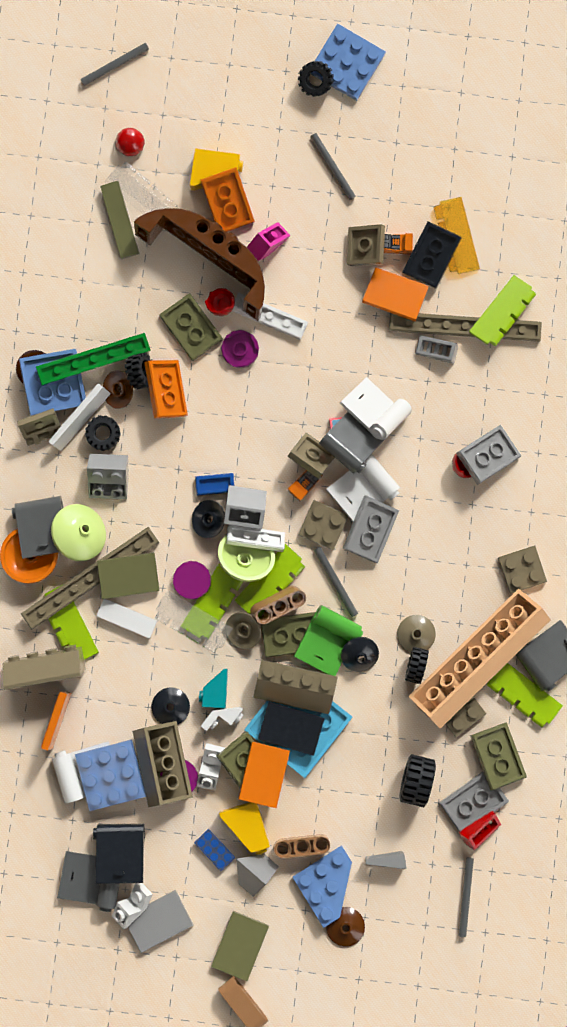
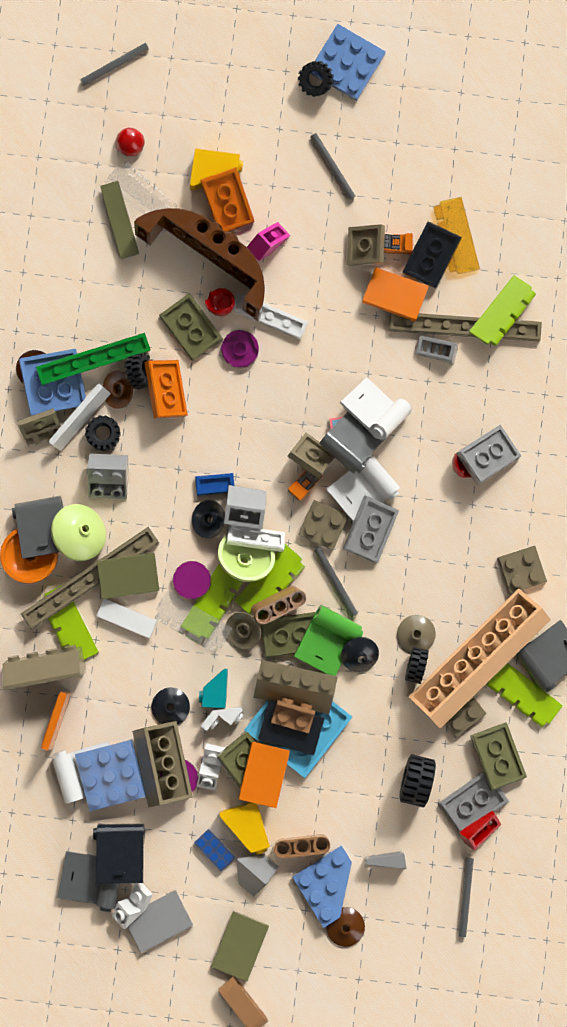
none -> medium nougat bracket [271,697,315,733]

